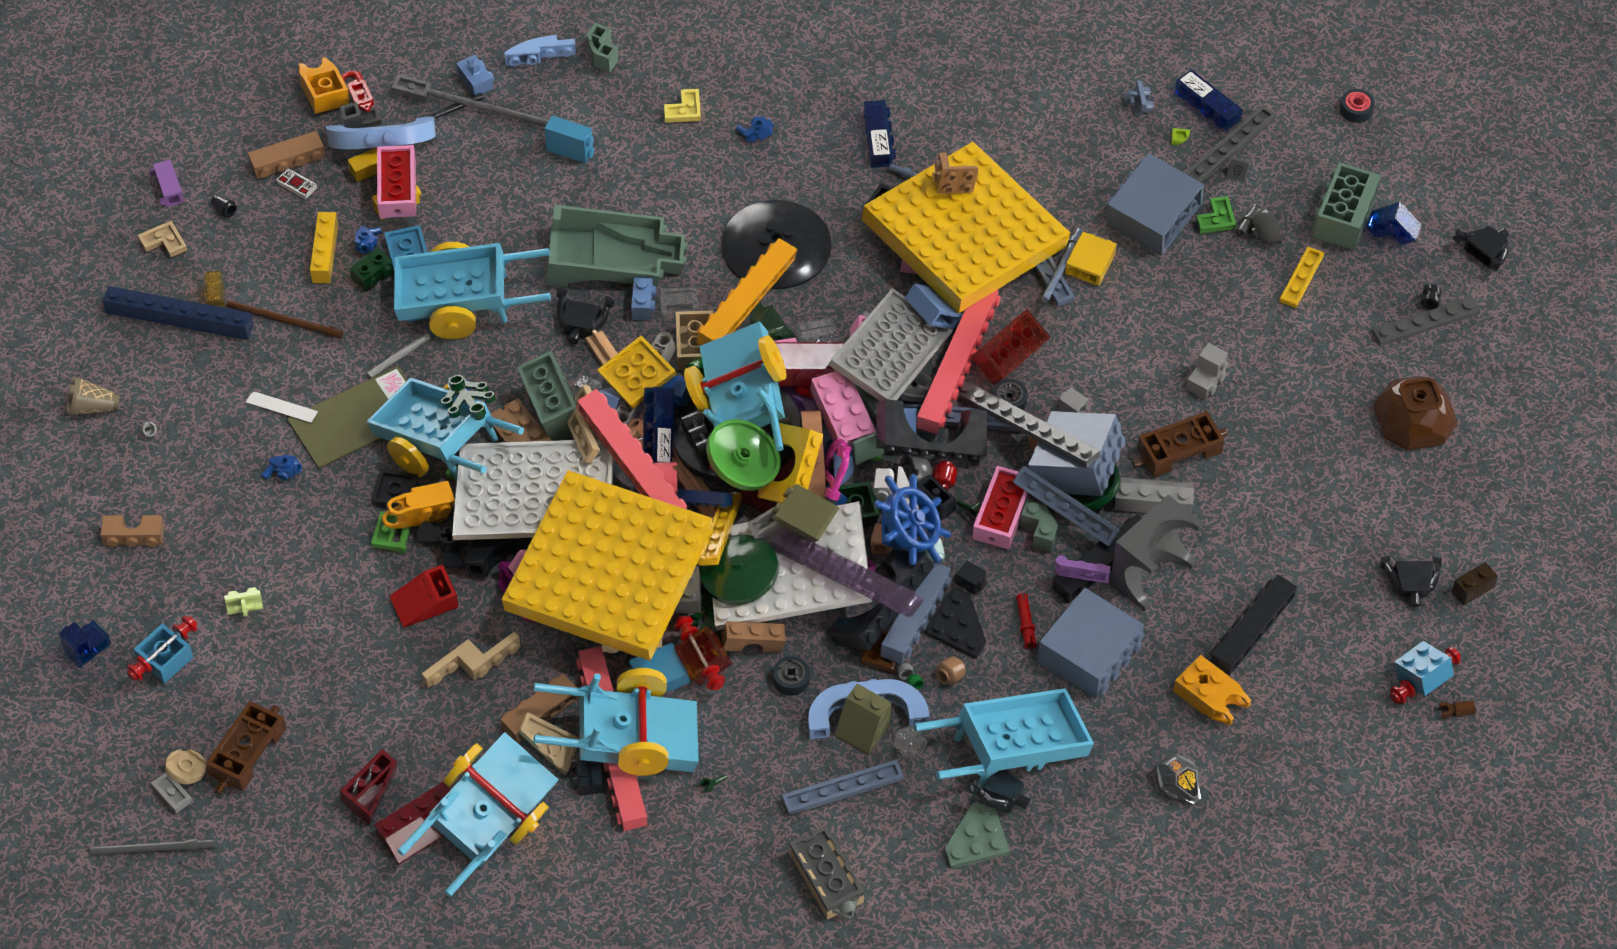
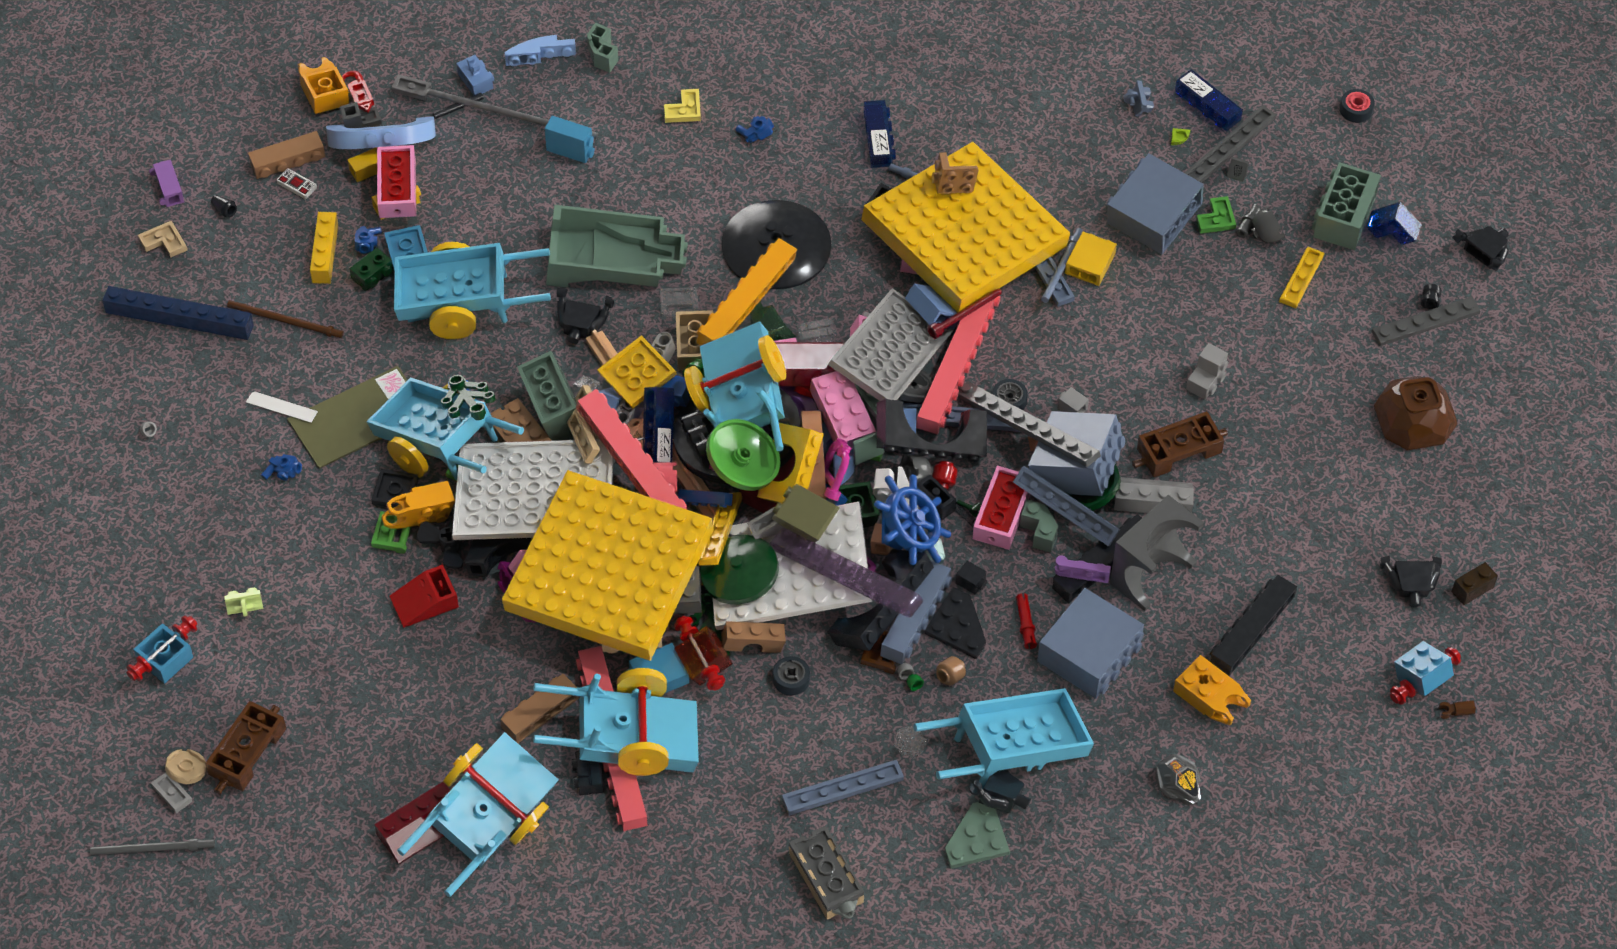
clear blue brick [59,620,111,668] -> none
dark tan cone [66,377,120,415] -> none
medium nougat arch [101,515,164,547] -> none
clear yellow brick [204,271,225,308] -> none
dark red wedge [340,749,397,825] -> none
light grey bar [367,333,431,379] -> none
tan bracket [422,632,520,688] -> none
tan wing [518,712,580,775] -> none
medium blue brick [631,278,656,321] -> none
dark green hand [700,774,728,793] -> none
light blue arch [808,679,930,739] -> none
olive slope [835,683,891,755] -> none
clear red brick [970,309,1051,385] -> none
none -> dark red piece [927,288,1002,339]

